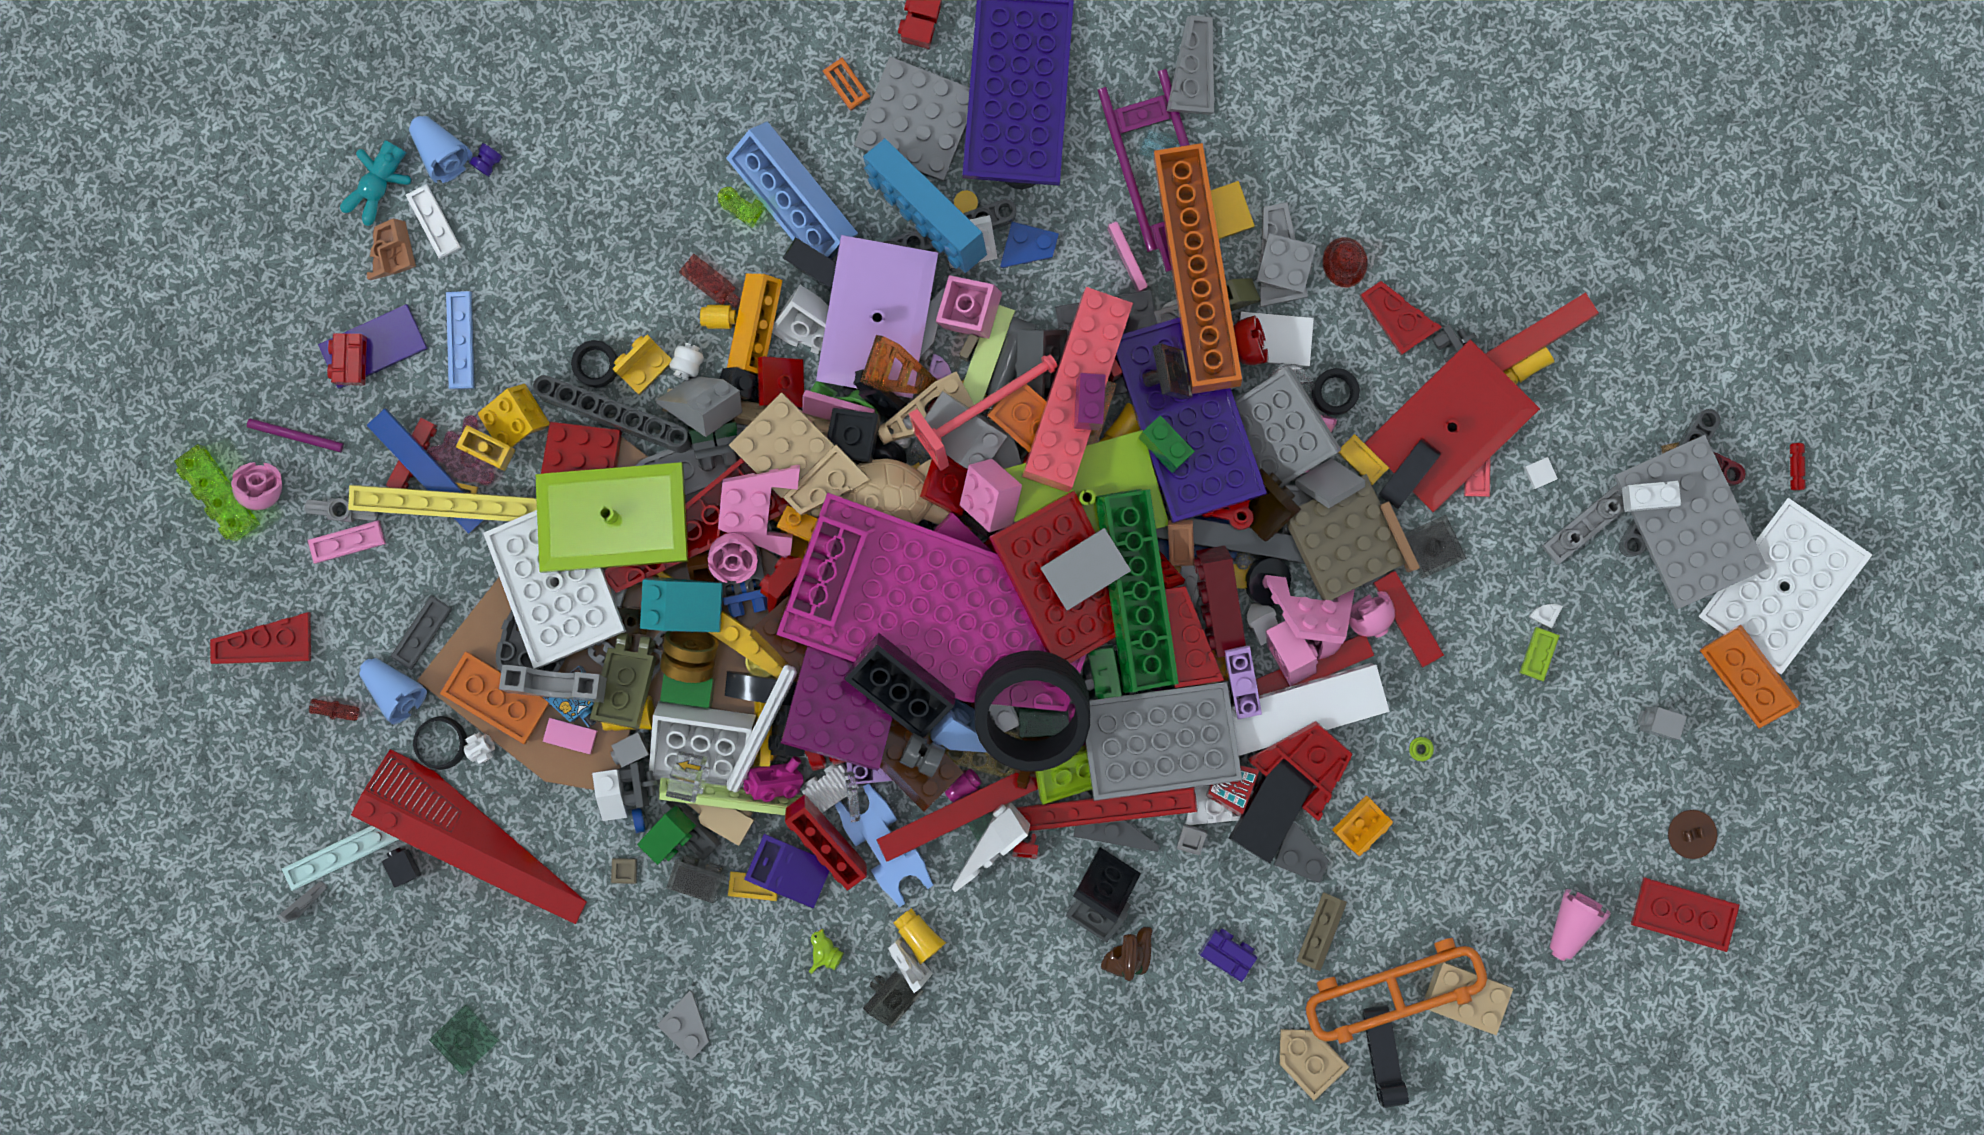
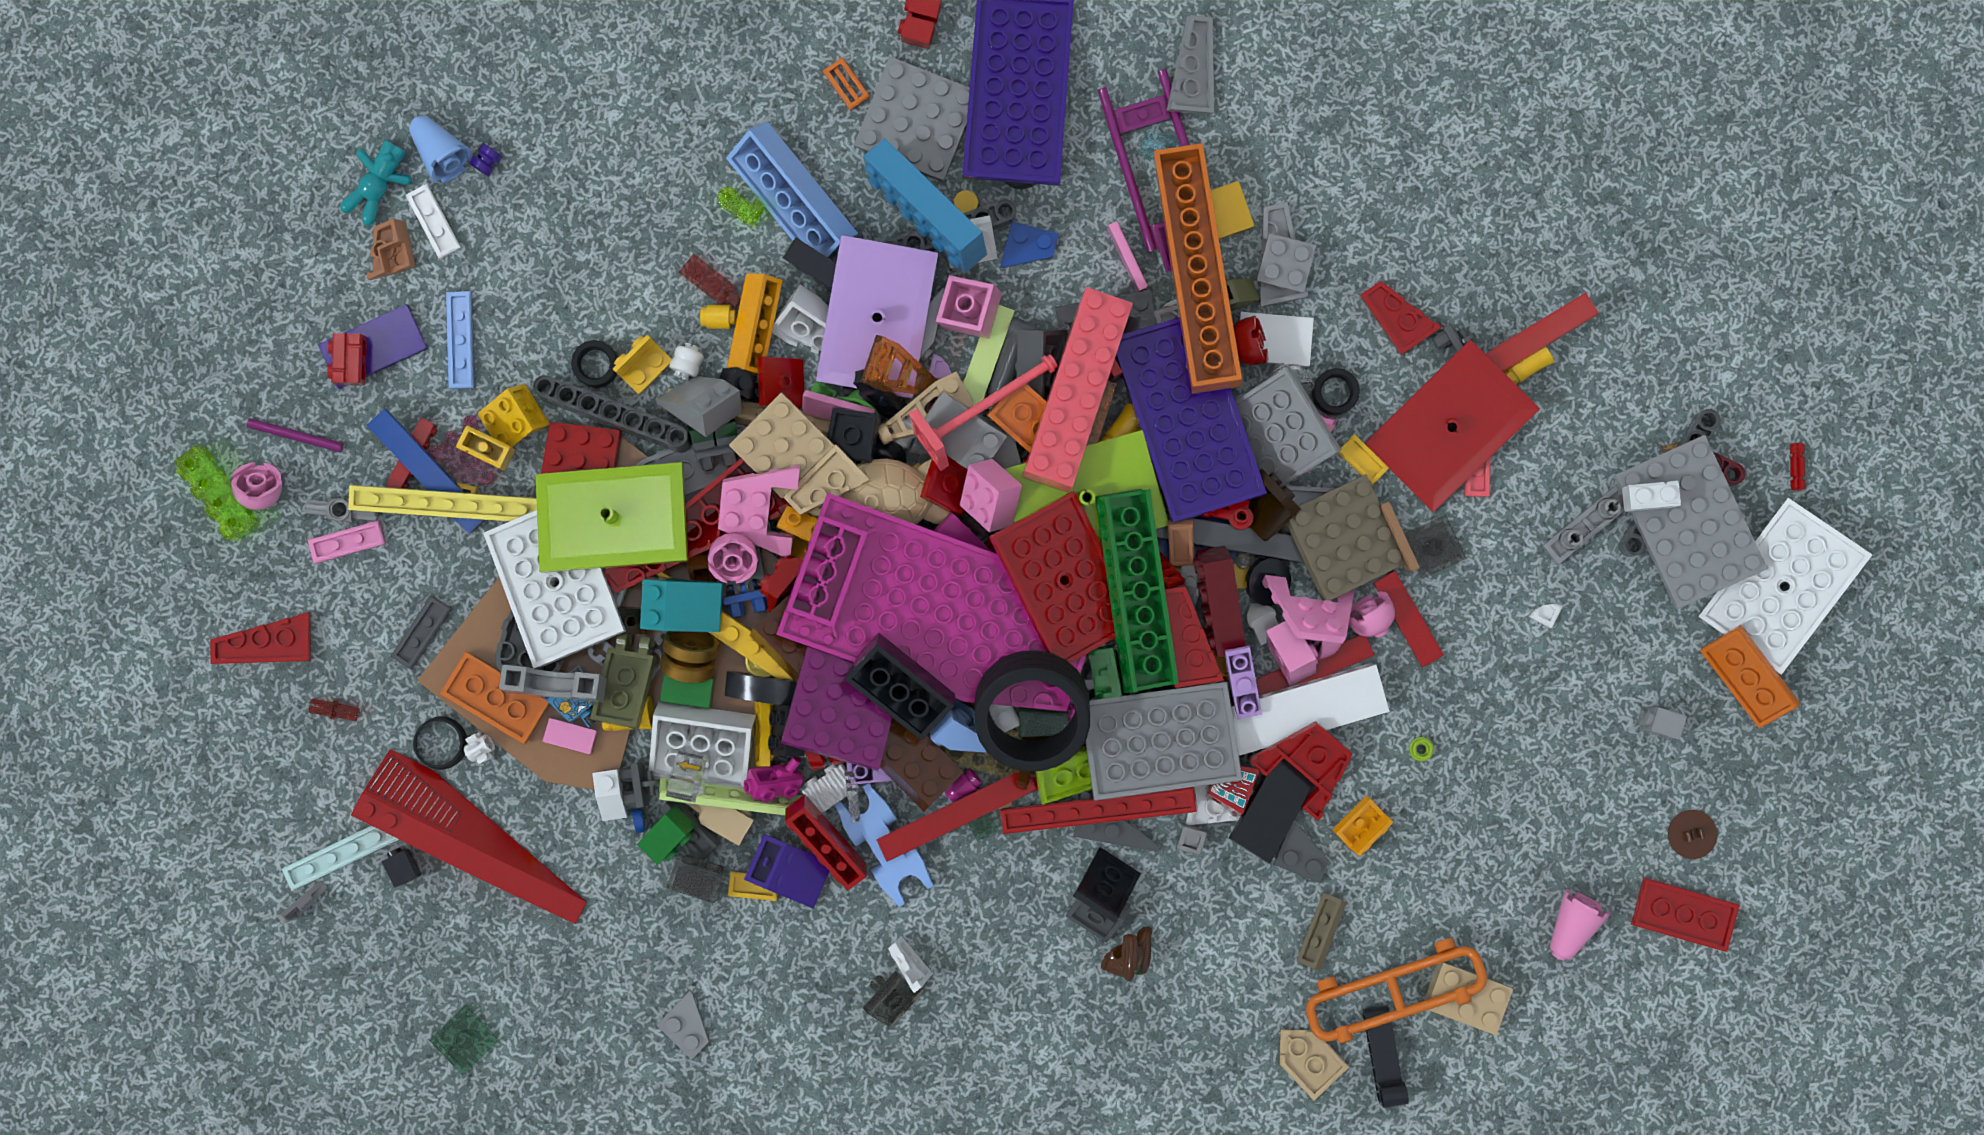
light blue cone [359,658,427,725] -> none
light grey brick [610,732,650,768] -> none
dark tan tile [611,858,637,884] -> none
white axle [726,665,797,793] -> none
lime animal [809,929,844,974] -> none
yellow plant [893,908,946,965] -> none
dark grey wheel [899,733,946,778] -> none
white wedge [952,803,1030,892] -> none
dark tan tile [959,334,979,362] -> none
red tile [1012,834,1038,859] -> none
light grey tile [1040,528,1131,610] -> none
magenta brick [1074,373,1106,430] -> none
green brick [1139,415,1195,474] -> none
clear smoke tile [1142,344,1192,400] -> none
dark purple brick [1198,928,1257,982] -> none
light grey tile [1295,458,1365,508] -> none
clear red hat [1323,237,1368,288] -> none
black beam [1378,439,1441,509] -> none
lime plate [1519,627,1560,681] -> none
white tile [1524,457,1558,489] -> none

